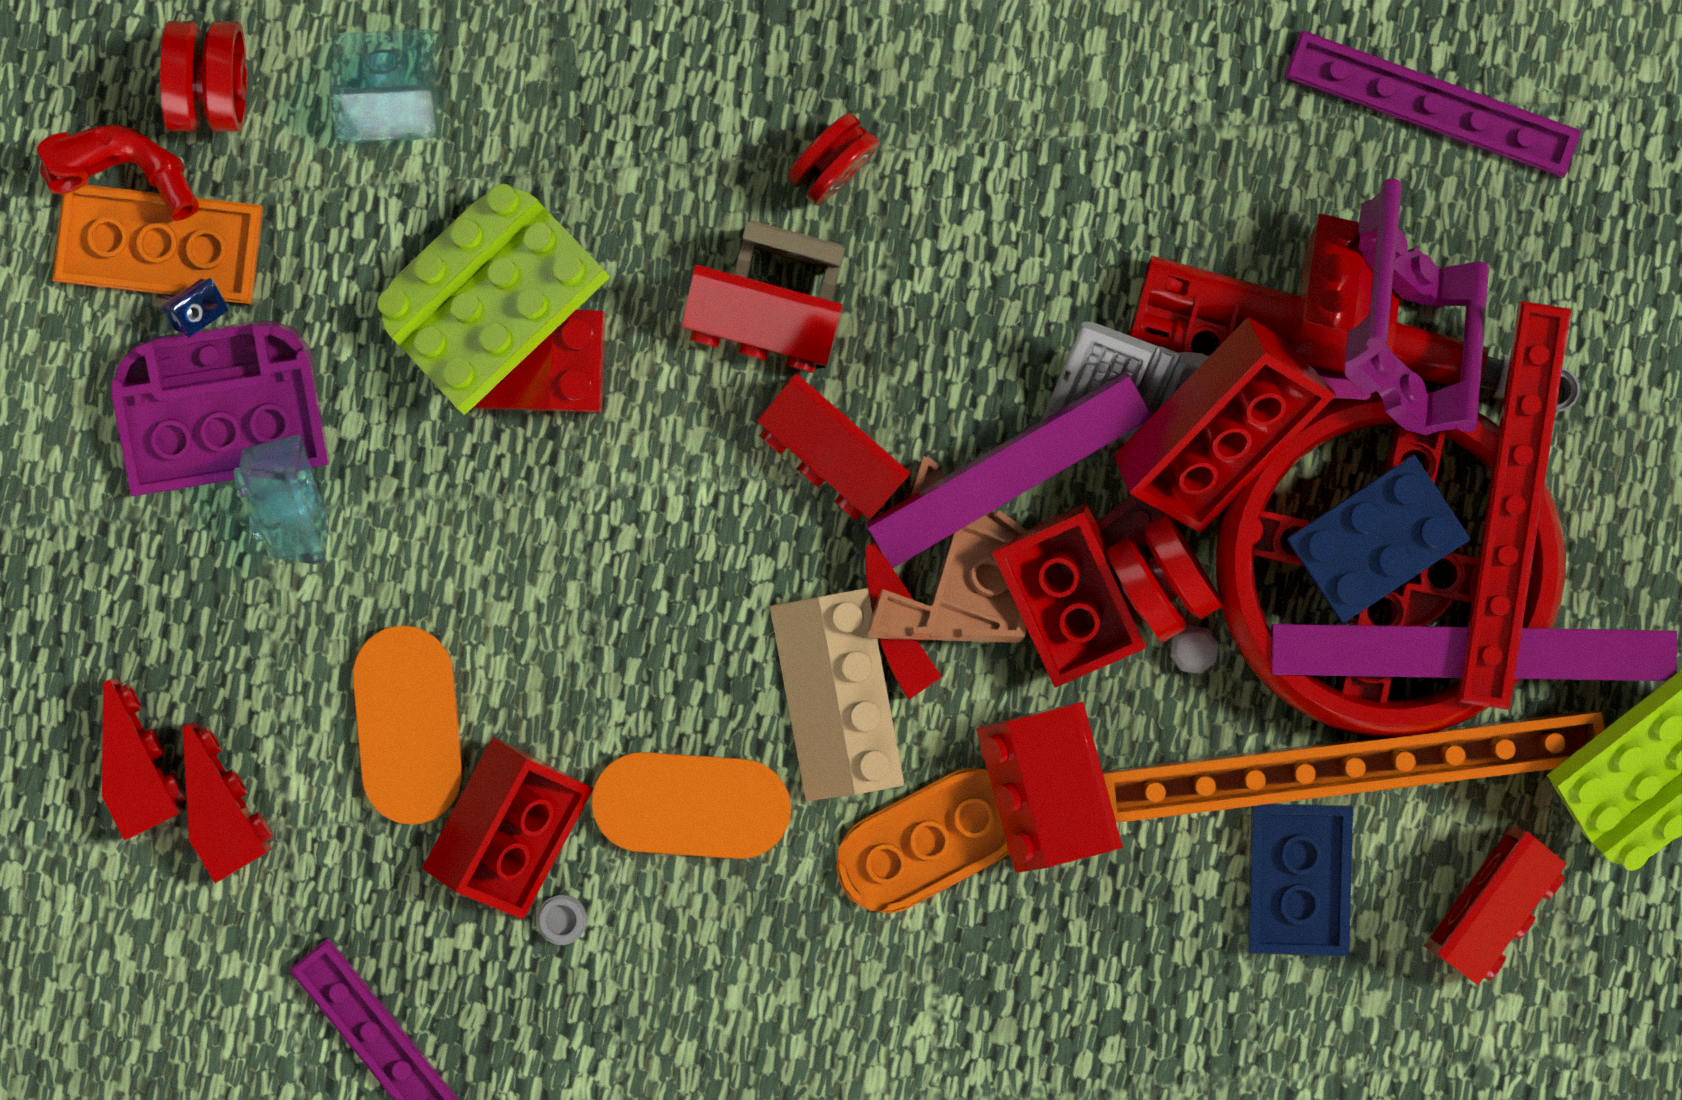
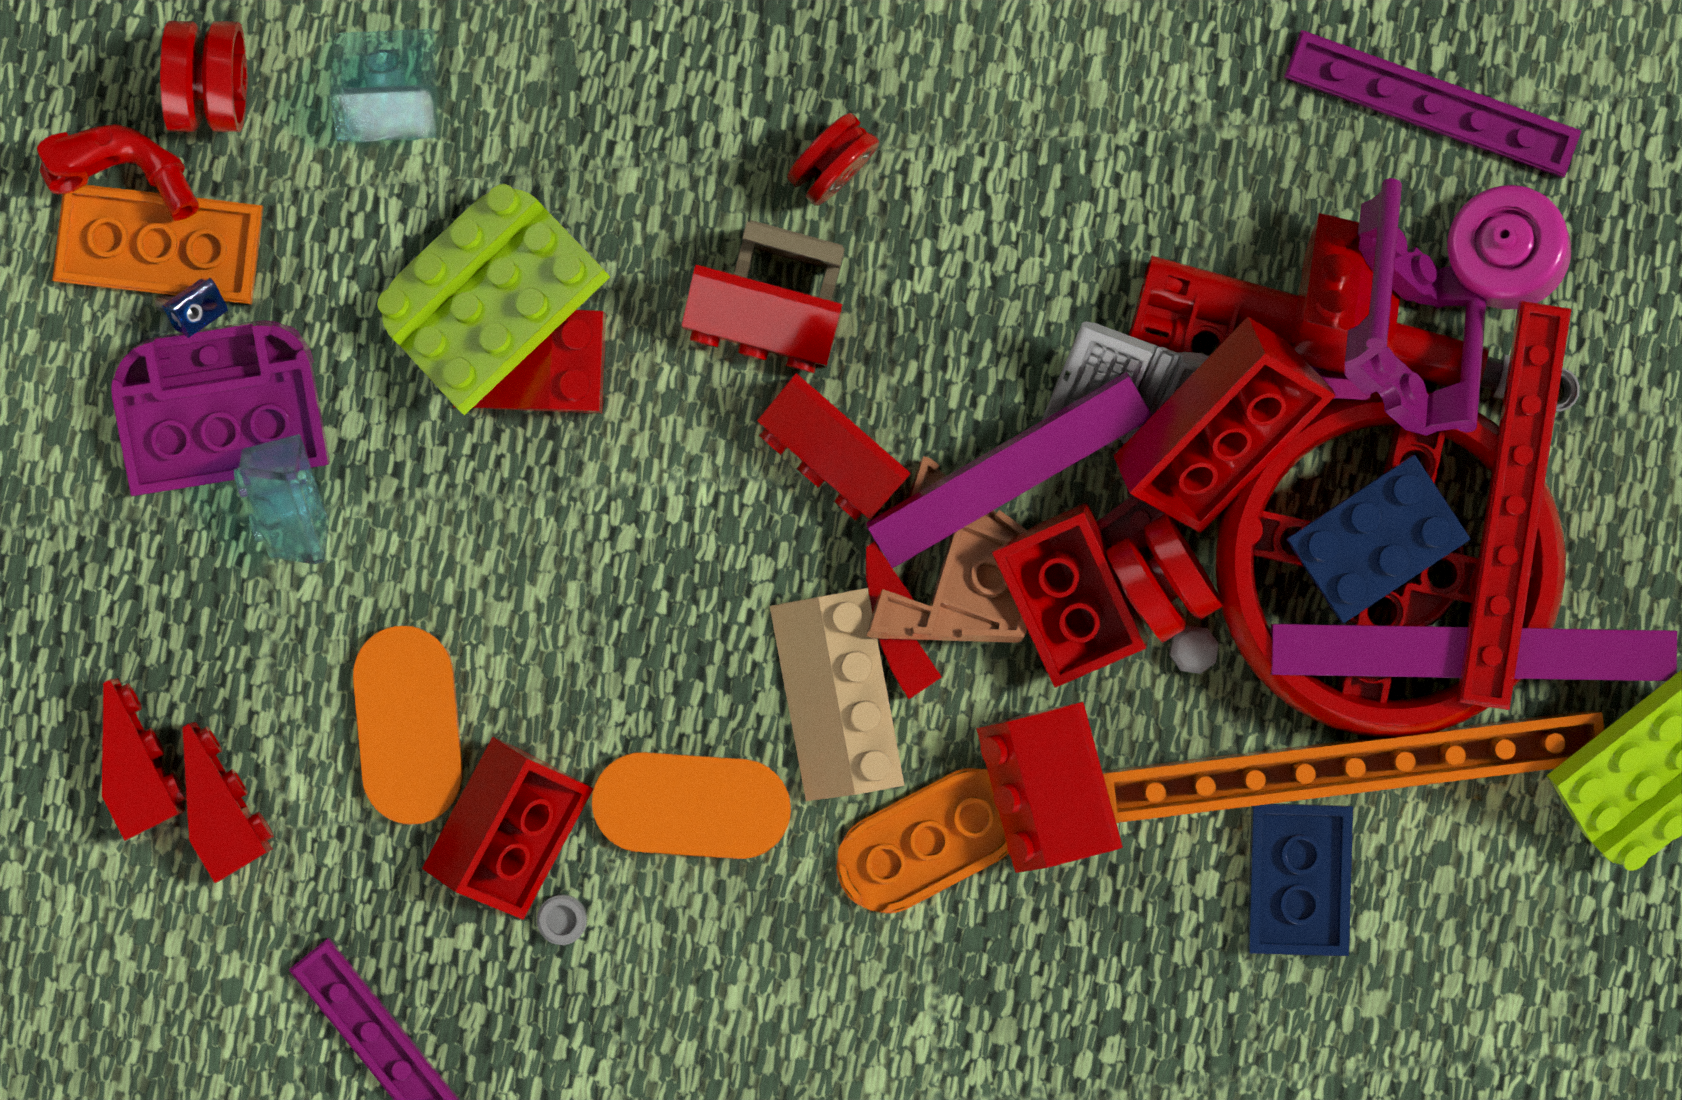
red slope [1423,826,1566,985] -> none
none -> dark pink wheel [1447,185,1571,310]

